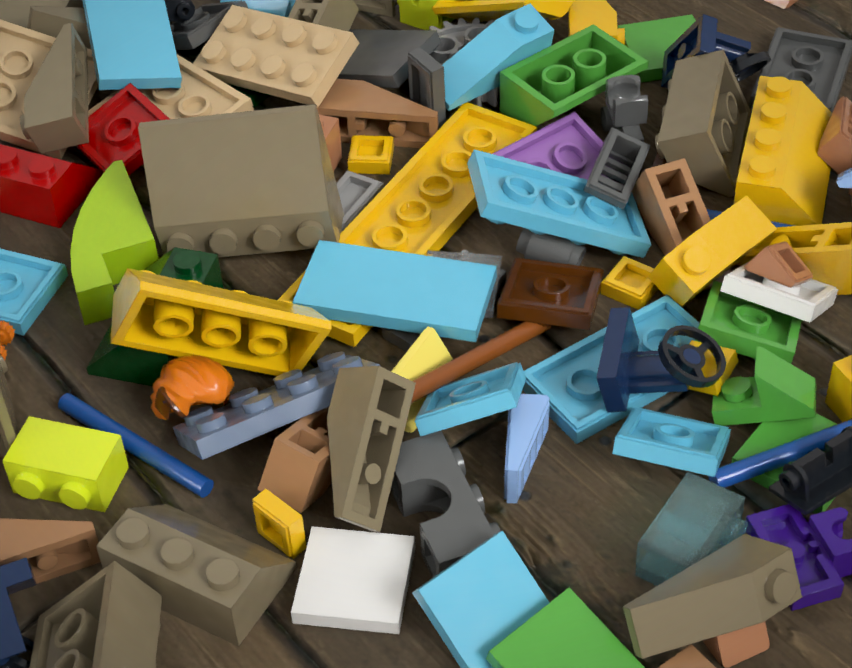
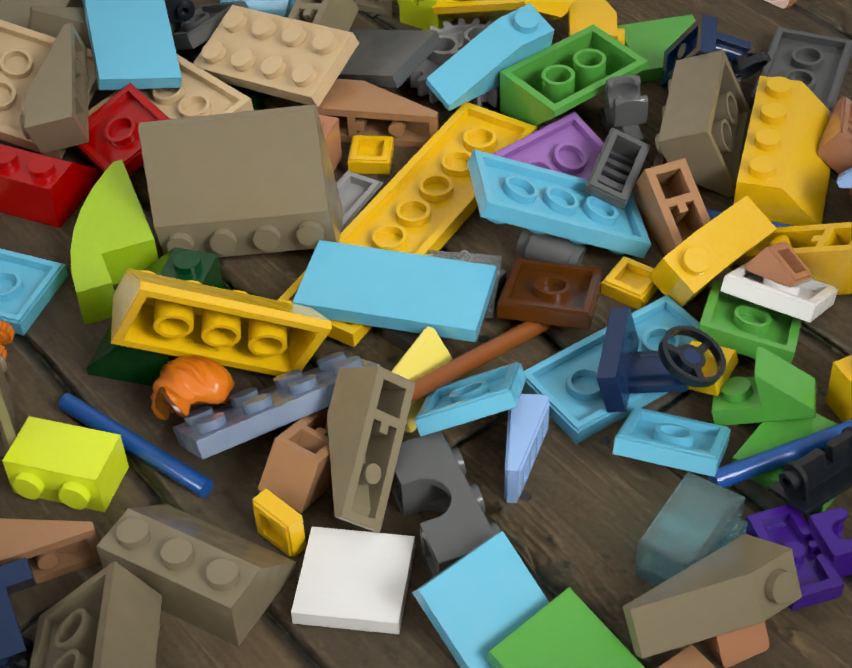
dark grey tile [408,47,446,129] -> none

